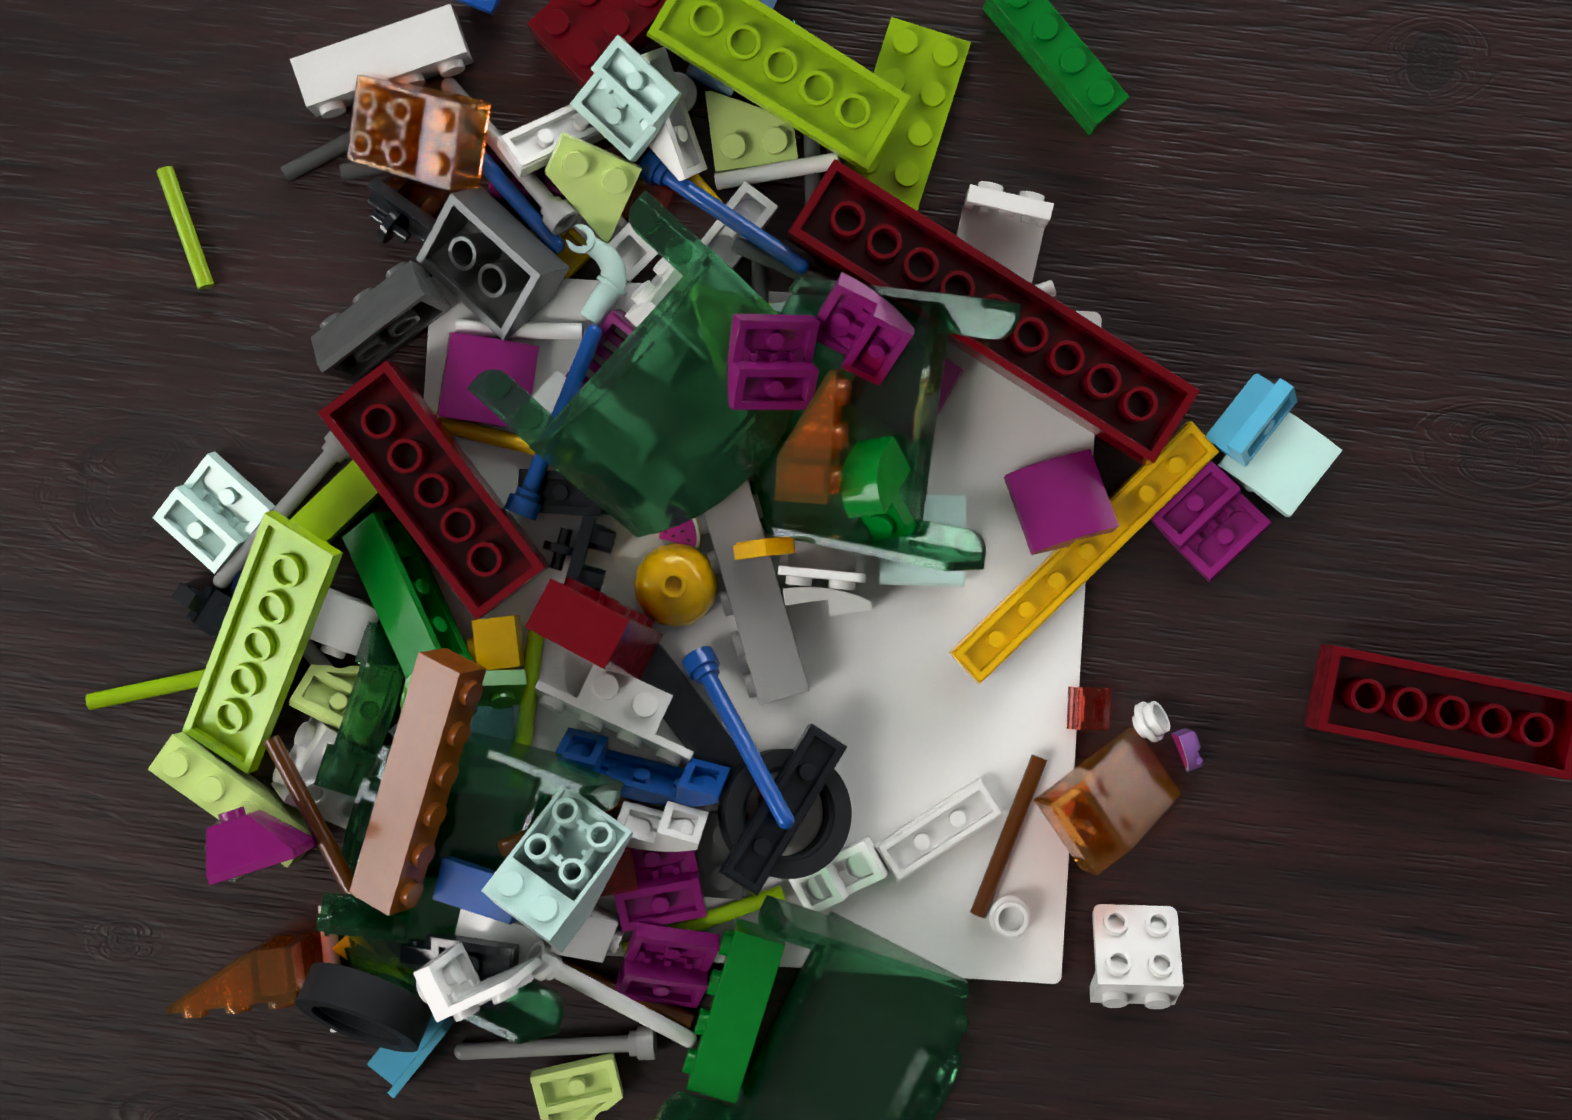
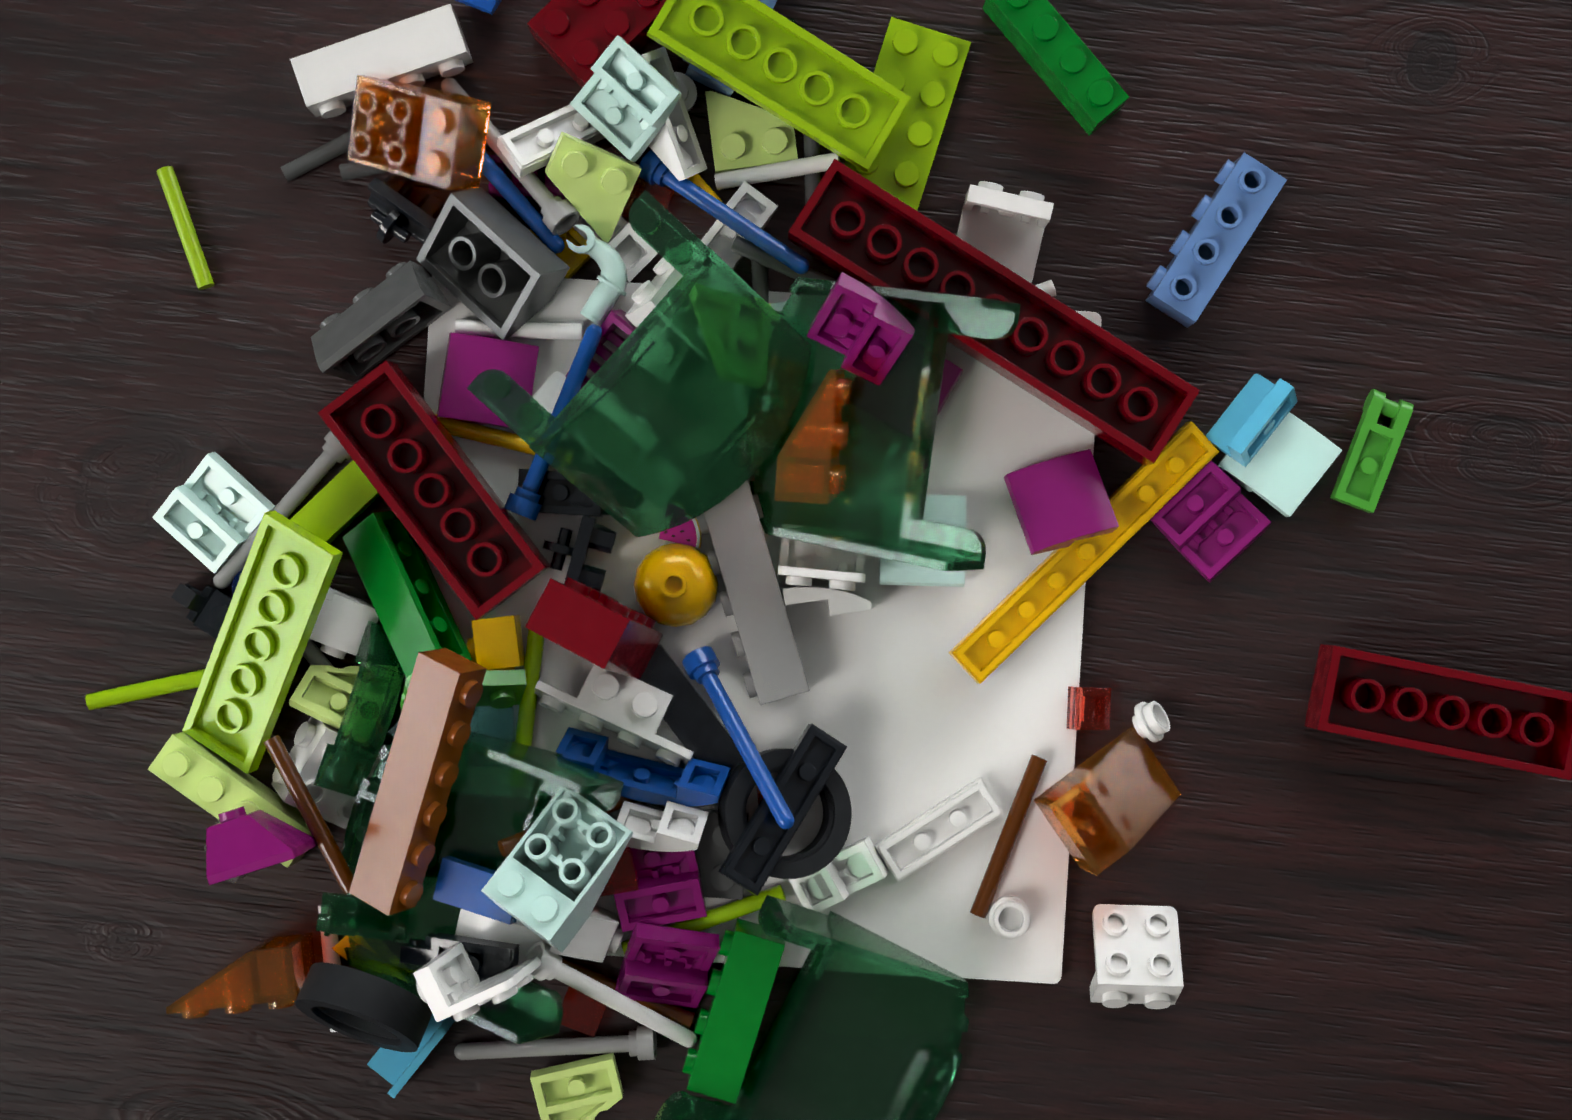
magenta slope [728,314,820,410] -> none
yellow tile [733,536,795,560] -> none
green brick [841,436,916,541] -> none
medium lavender tile [1171,728,1204,772] -> none
none -> clear red tile [555,986,606,1037]
none -> medium blue brick [1145,152,1287,328]
none -> bright green plate [1330,389,1414,513]

